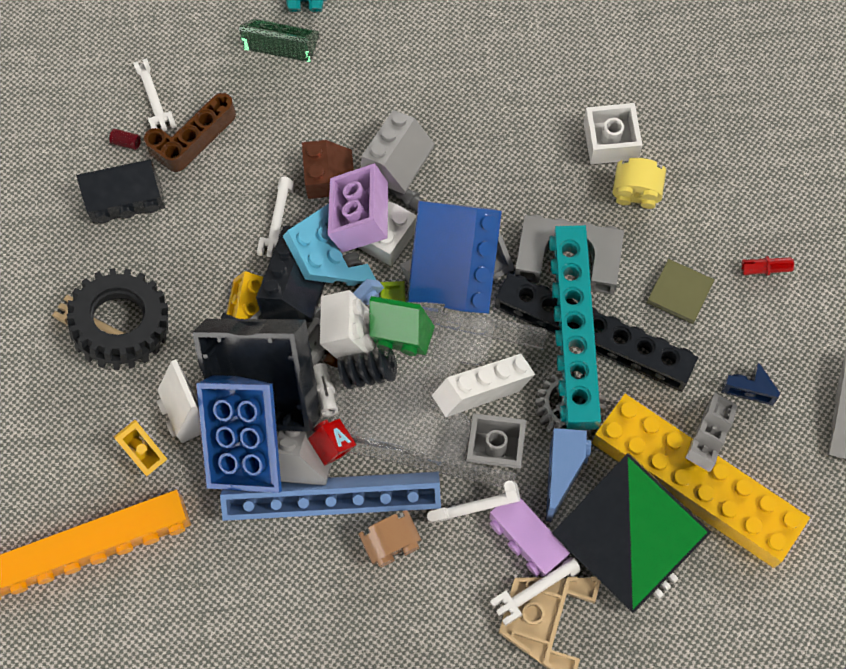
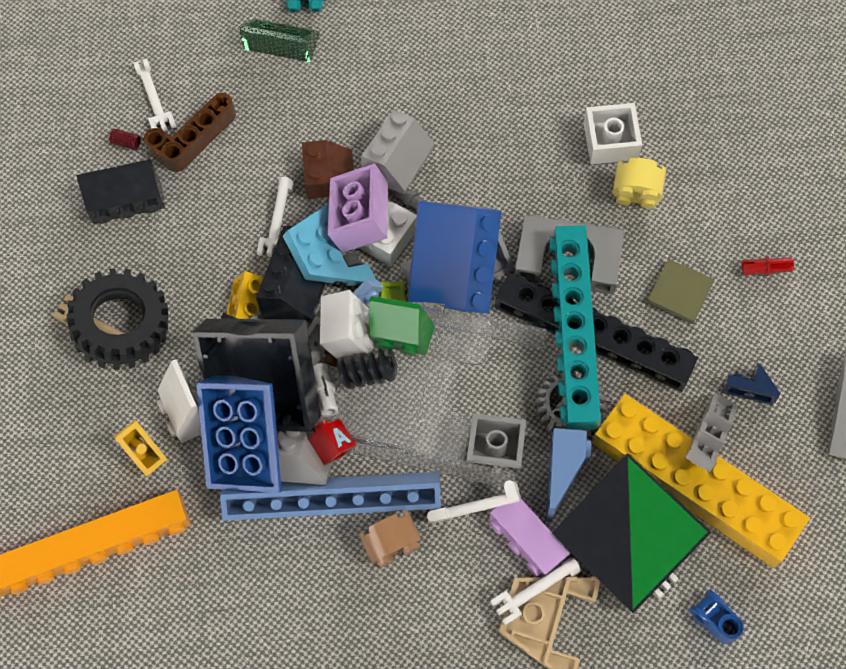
white brick [432,354,535,417] -> none
none -> blue piece [689,589,744,644]

